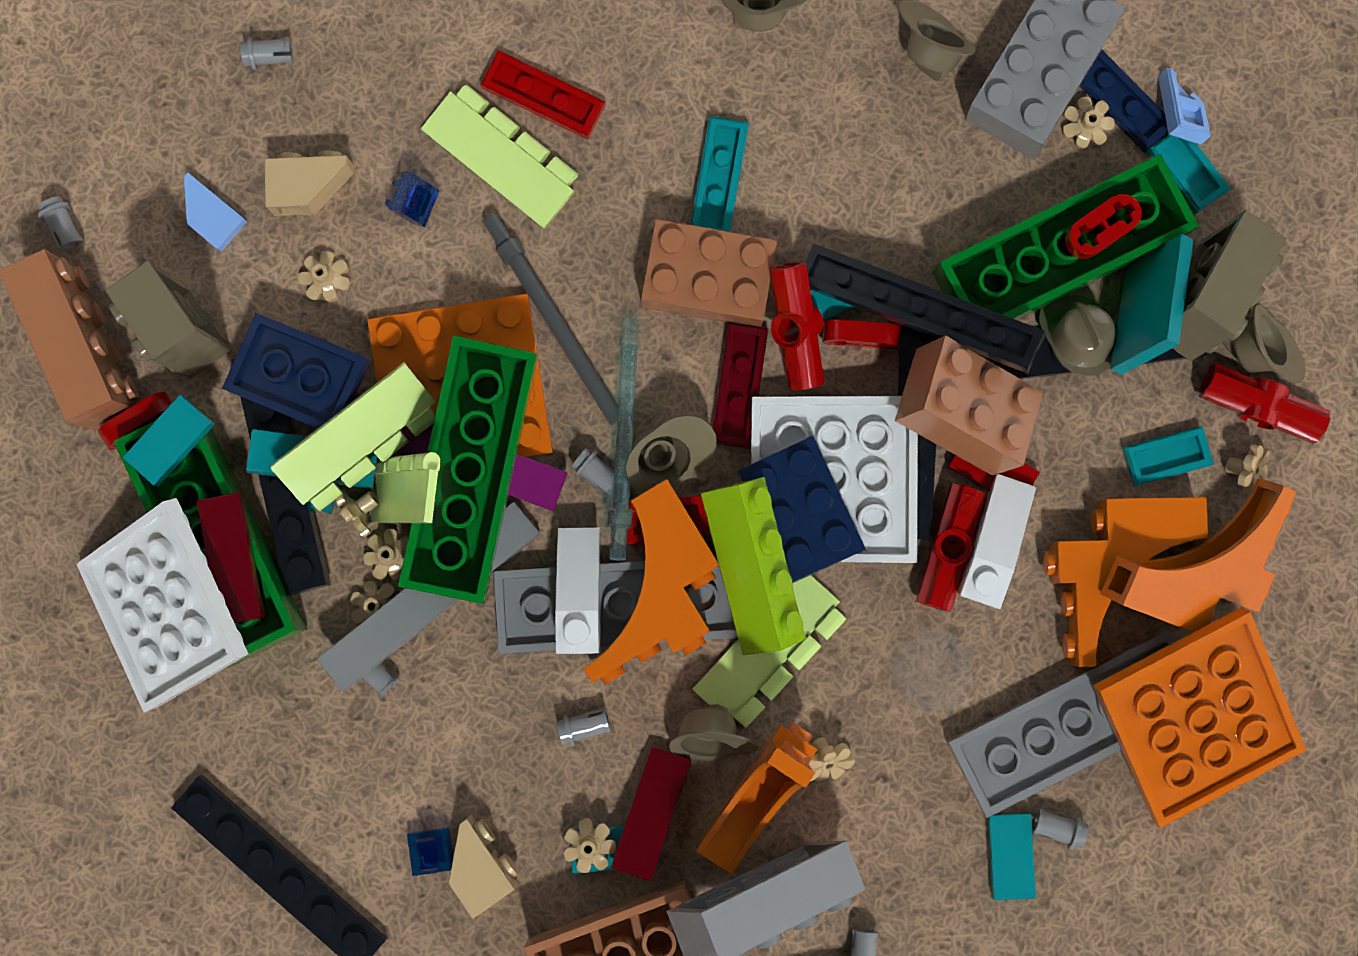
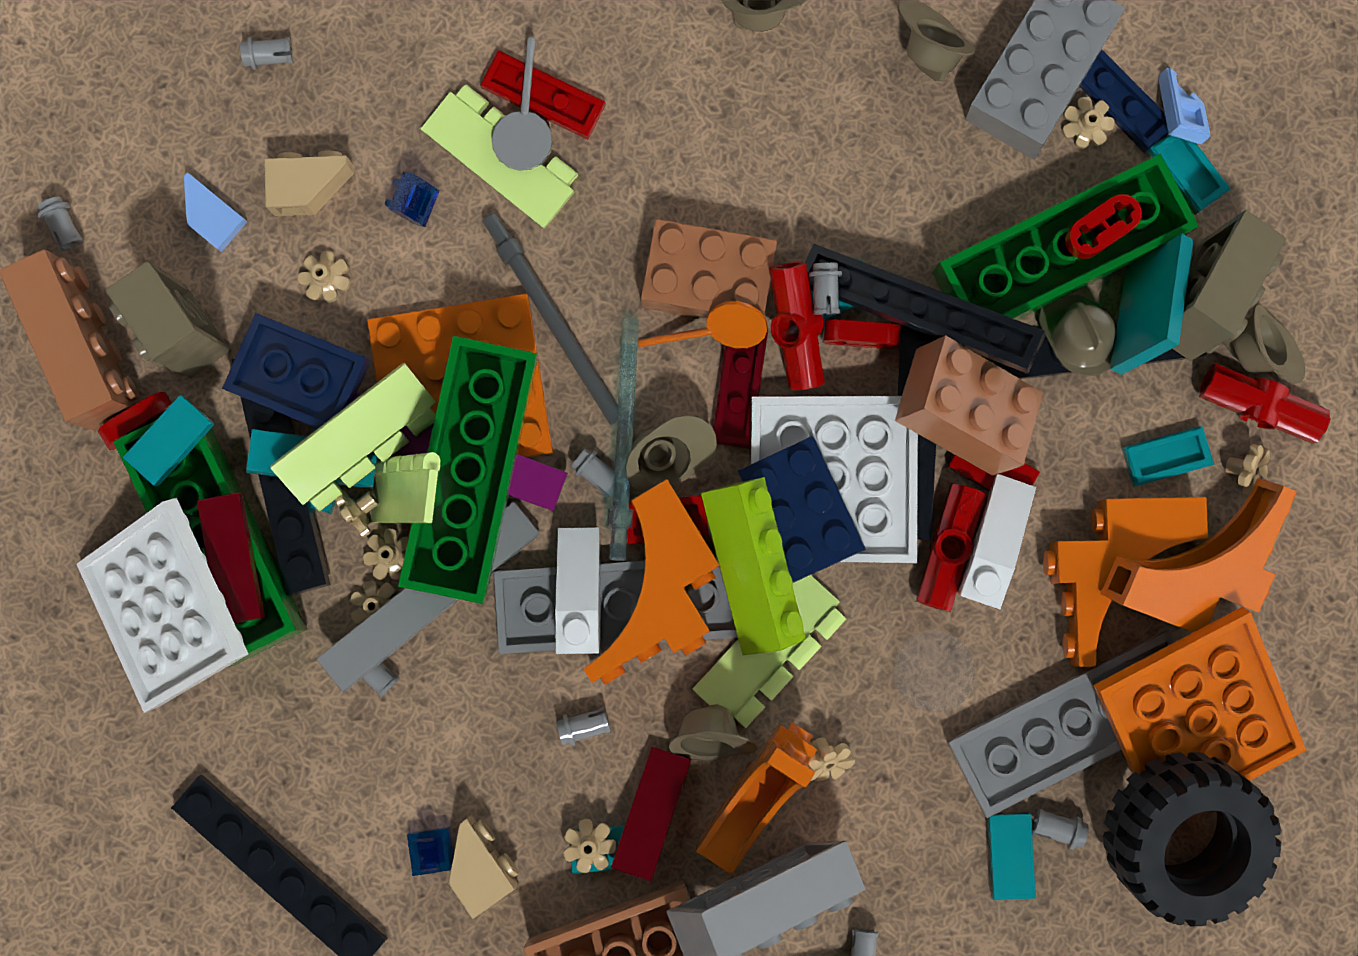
teal tile [690,116,749,232] -> none
none -> light grey piece [492,36,552,171]
none -> orange piece [637,301,768,348]
none -> light grey pin [809,263,842,315]
none -> black tyre [1103,752,1282,927]

